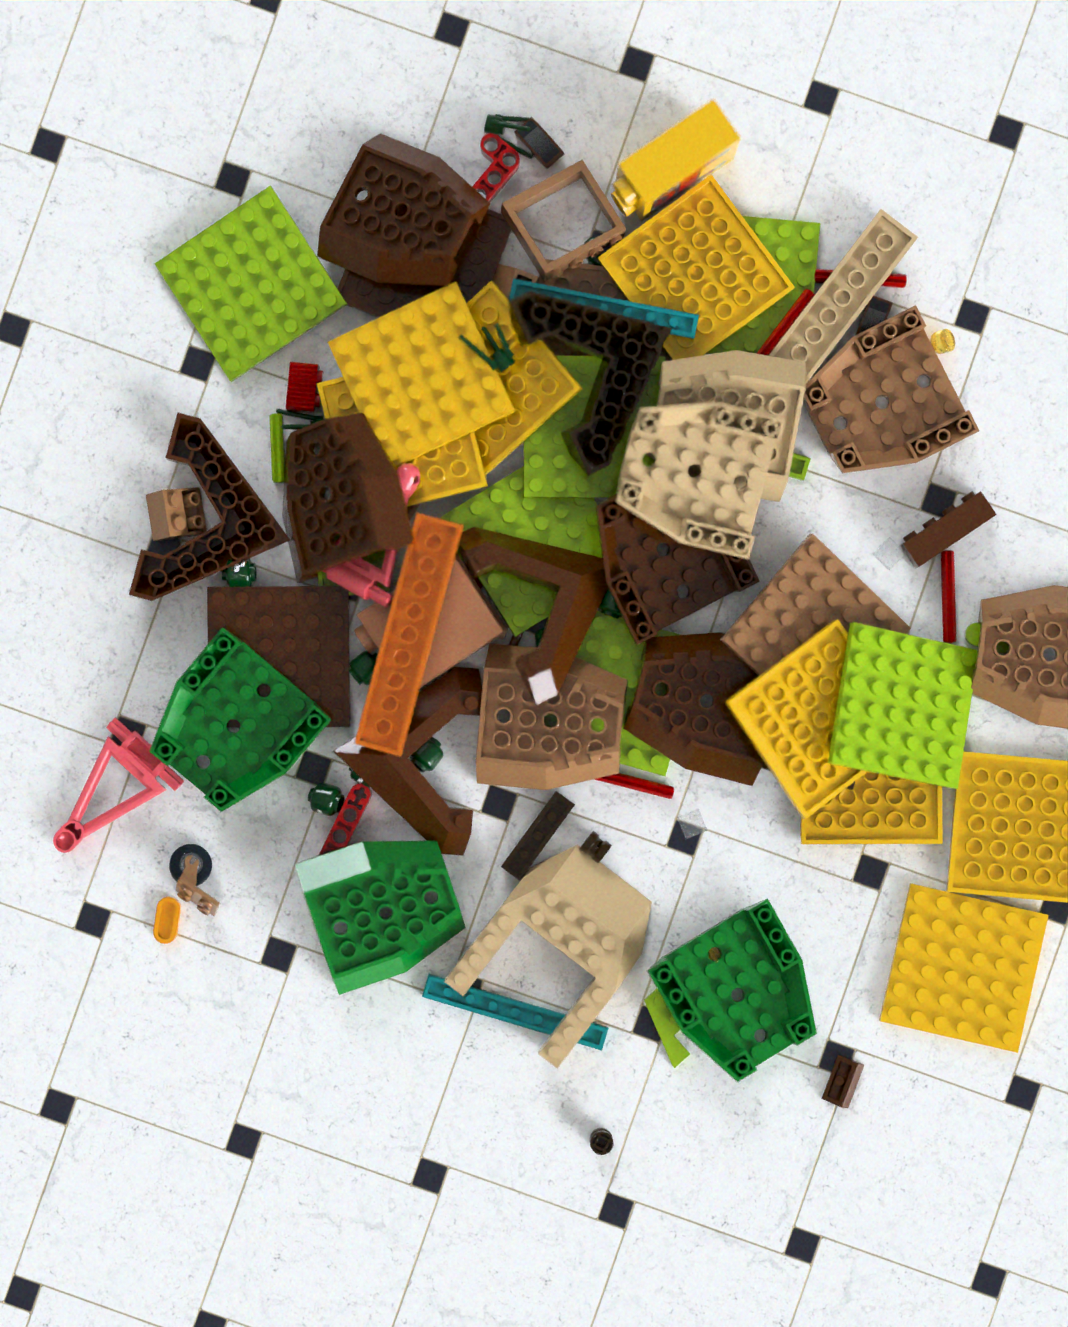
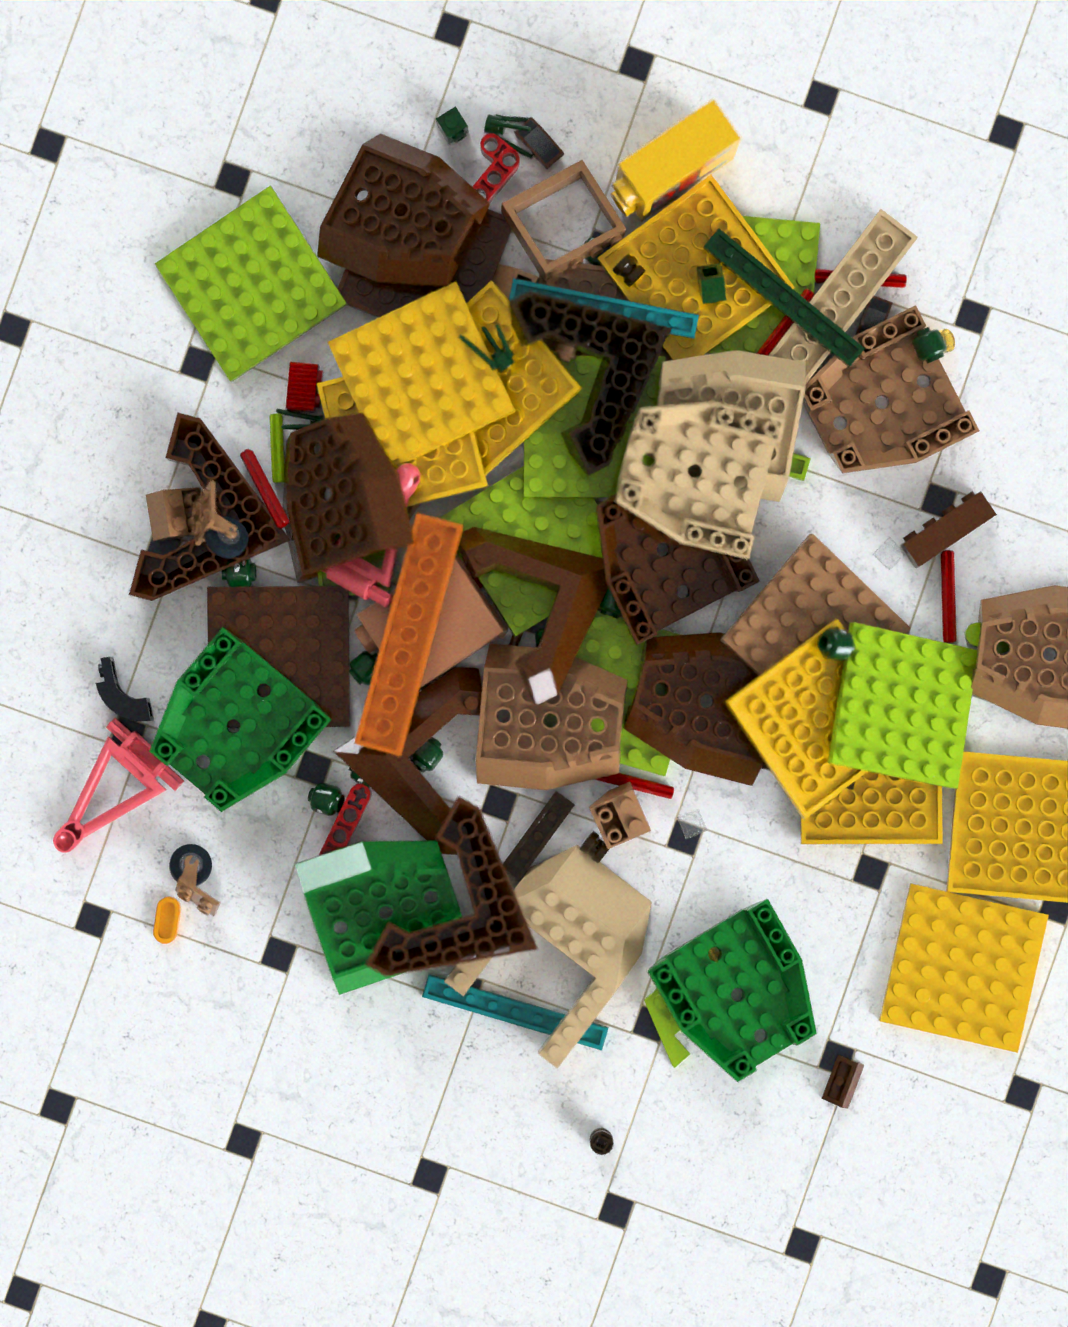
none -> black arch [96,656,154,721]
none -> plate [192,481,248,558]
none -> red axle [240,449,289,529]
none -> reddish brown wedge [366,796,538,977]
none -> dark green brick [436,106,469,144]
none -> medium nougat plate [553,344,577,363]
none -> medium nougat slope [589,781,651,849]
none -> dark brown wheel [612,254,645,287]
none -> dark green brick [696,263,726,304]
none -> dark green plate [703,229,865,367]
none -> dark green head [818,628,855,661]
none -> dark green head [912,327,947,364]

